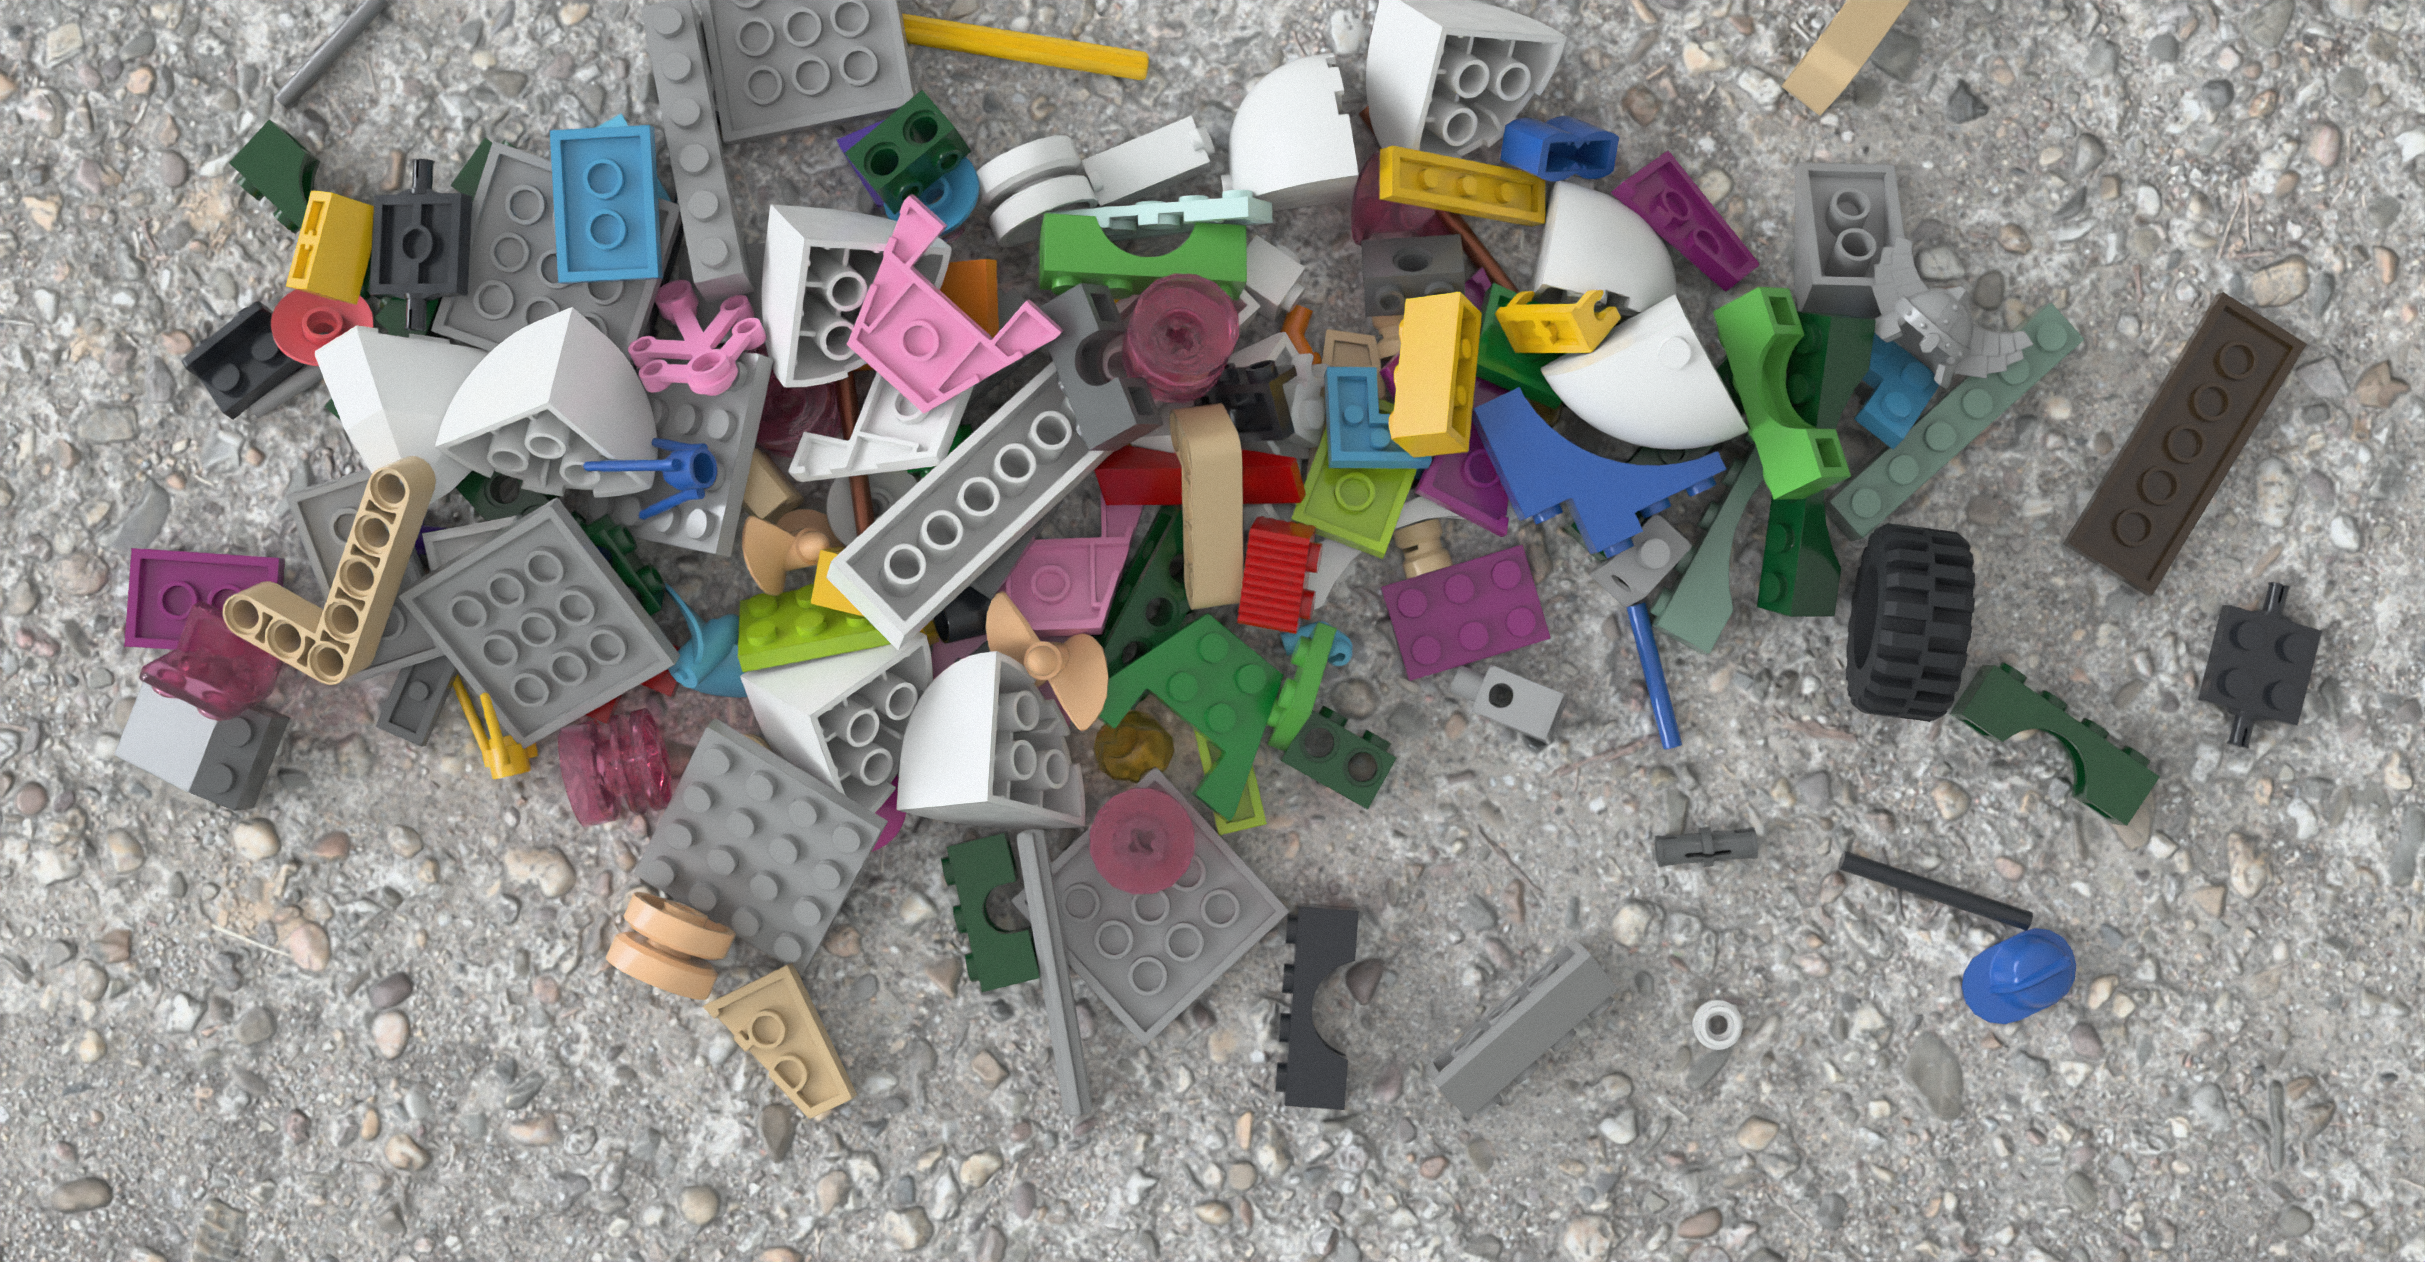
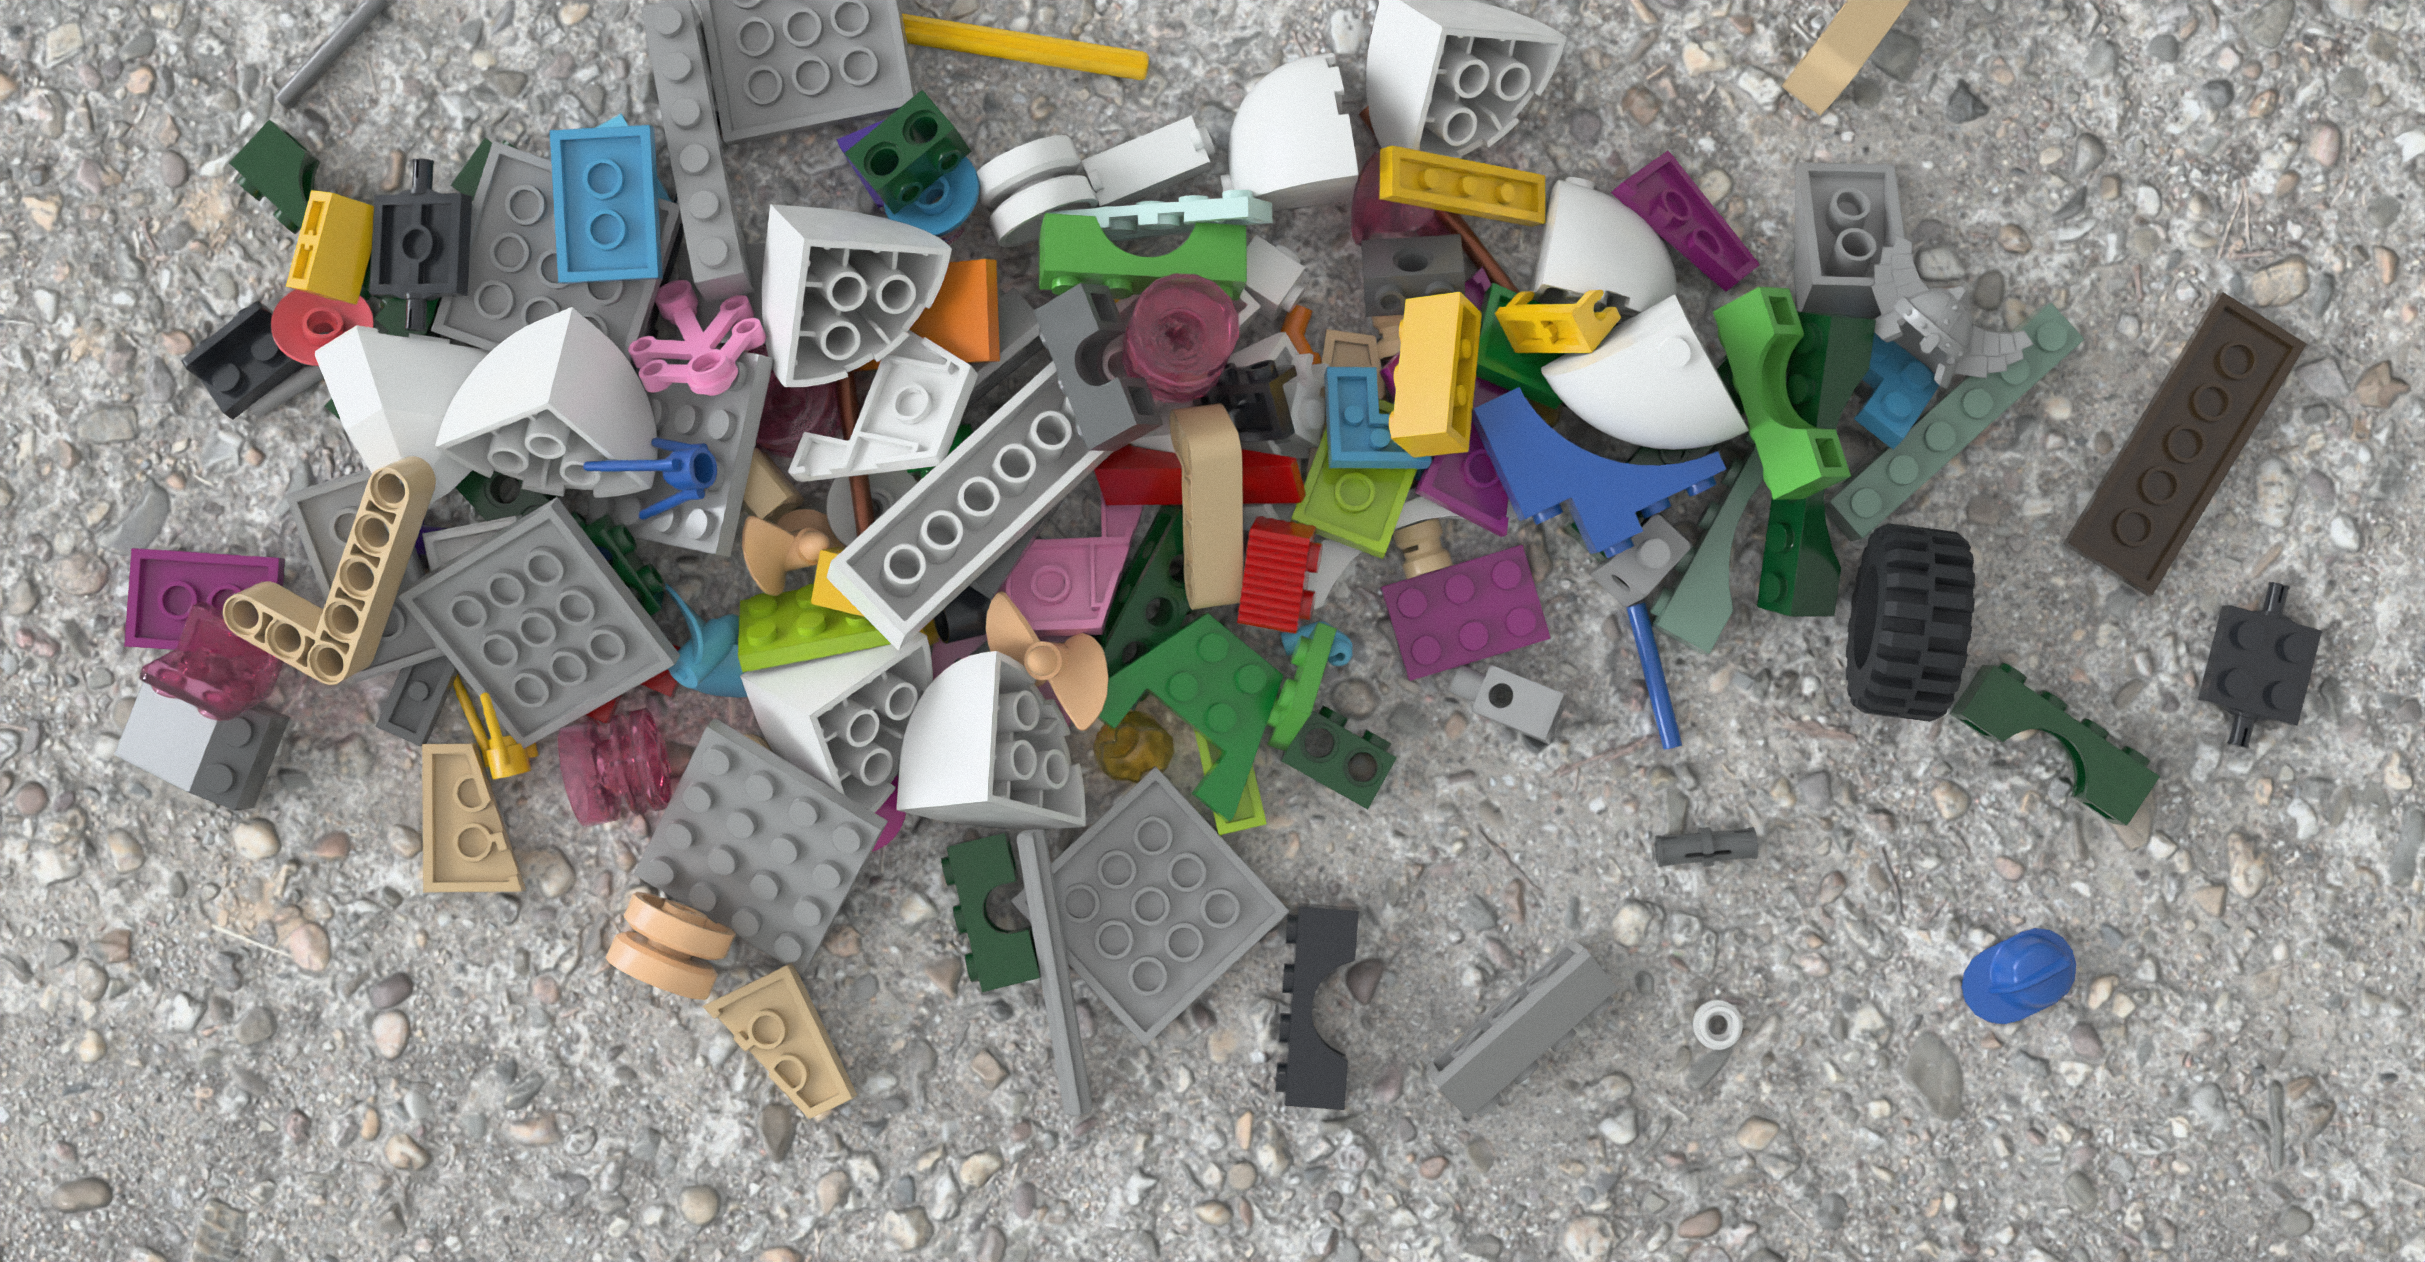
bright pink wing [847,194,1064,413] -> none
clear pink wheel [1090,787,1194,894] -> none
blue brick [1500,116,1619,181] -> none
black bar [1838,851,2033,931] -> none
none -> tan wing [422,743,526,893]

